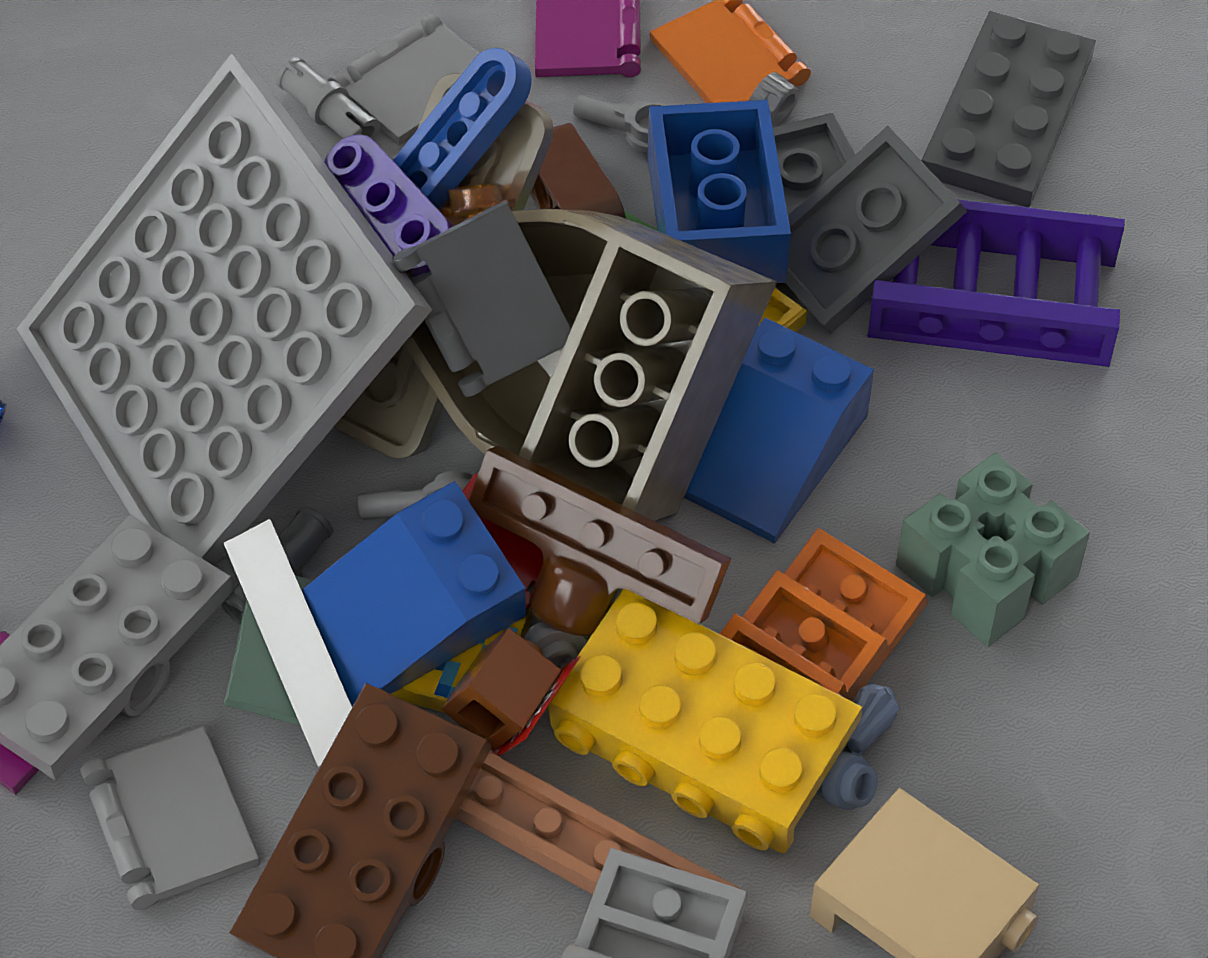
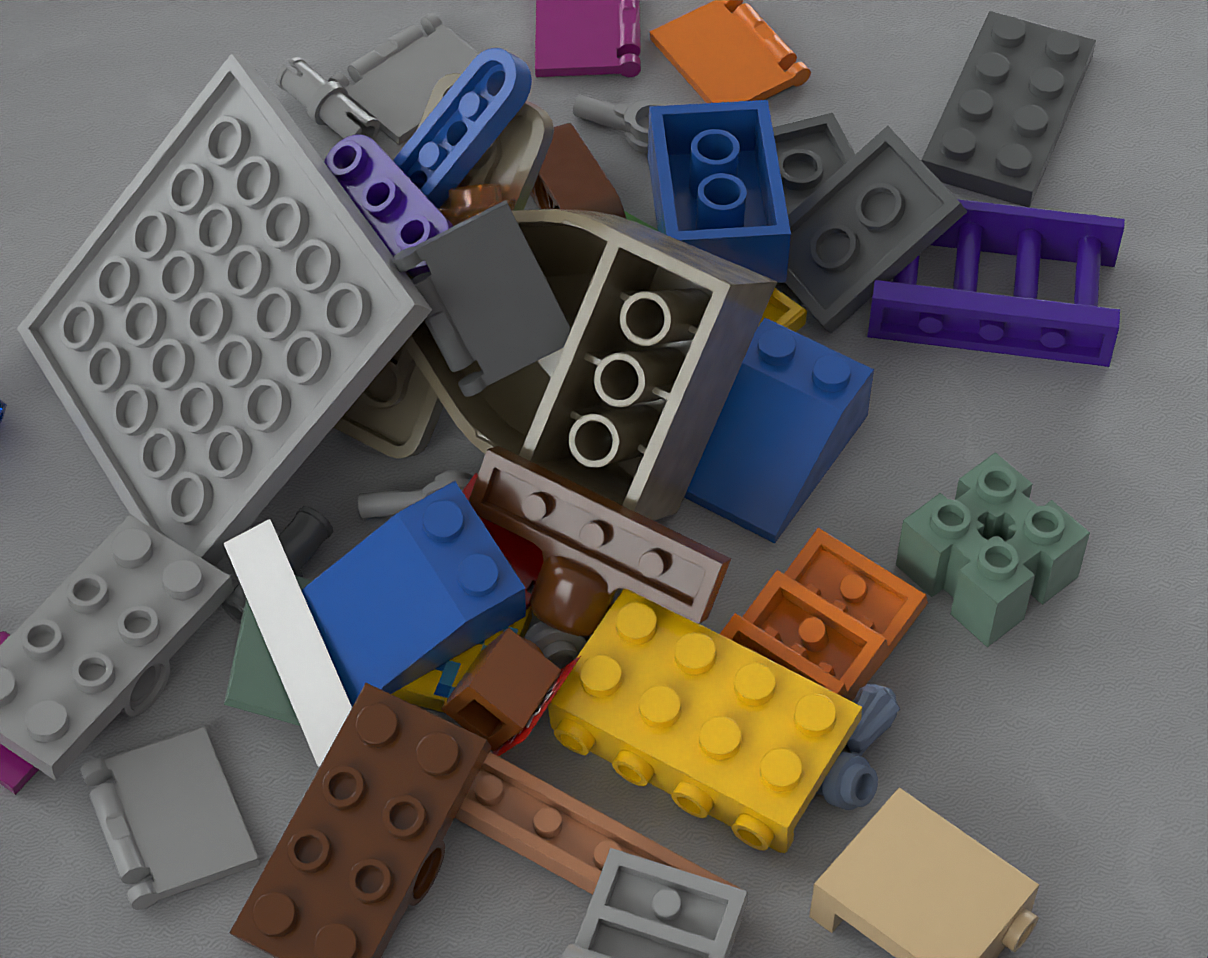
light grey axle [749,72,800,127] -> none

